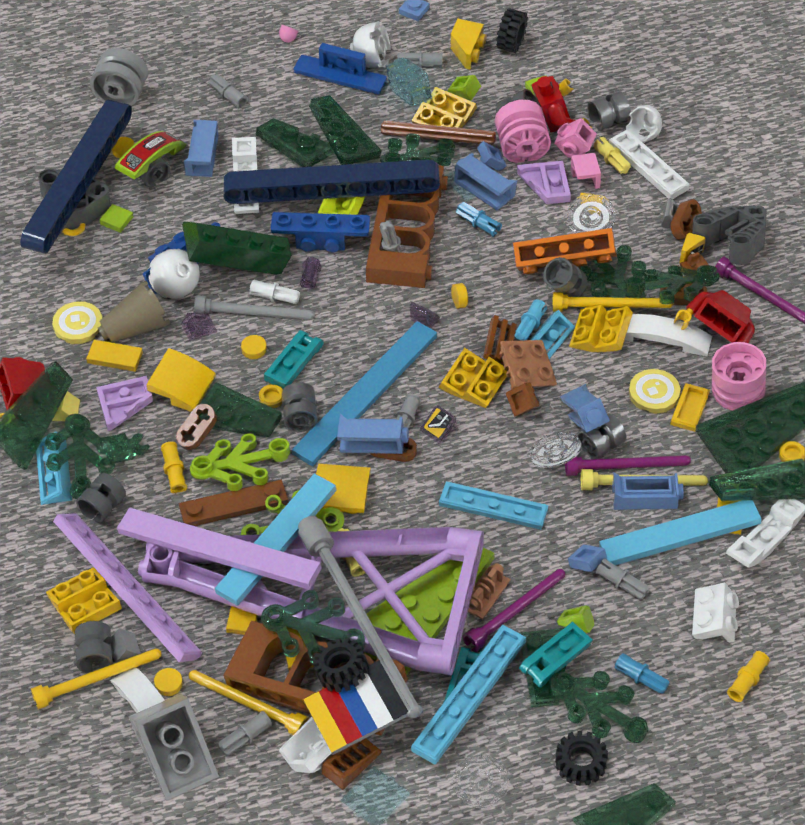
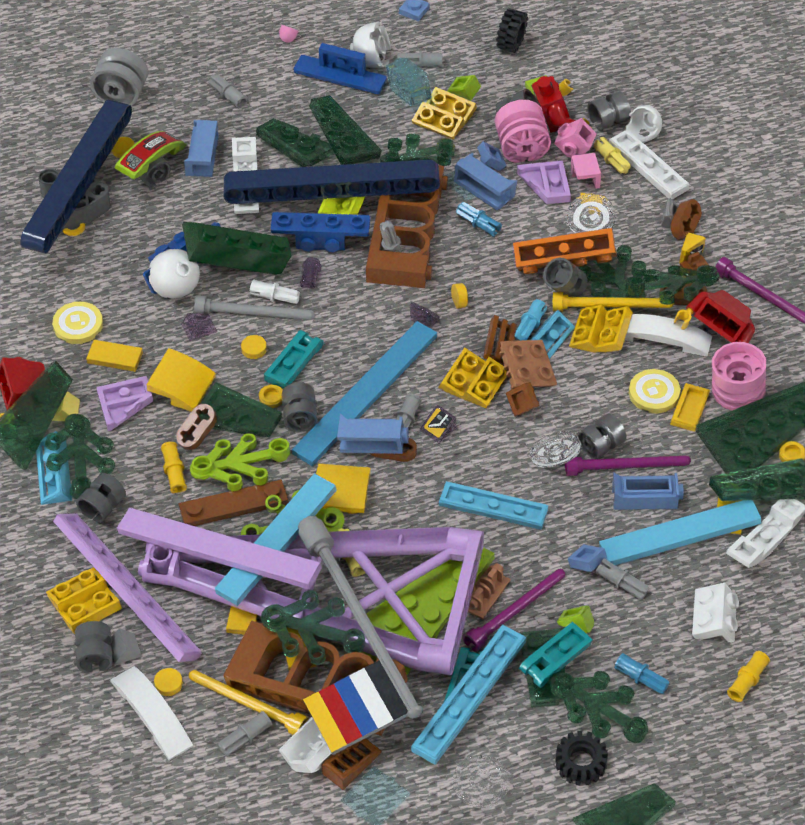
yellow piece [31,648,162,710] -> none
dark tan cone [98,280,171,343] -> none
lime tile [99,204,133,233] -> none
clear green plate [99,433,150,464] -> none
light grey slope [129,694,219,801] -> none
black tyre [313,638,369,692] -> none
dark orange axle [381,121,496,145] -> none
yellow slope [451,18,487,70] -> none
medium blue window [560,384,610,433] -> none
light yellow piece [580,469,708,490] -> none
dark grey connector [692,205,767,265] -> none

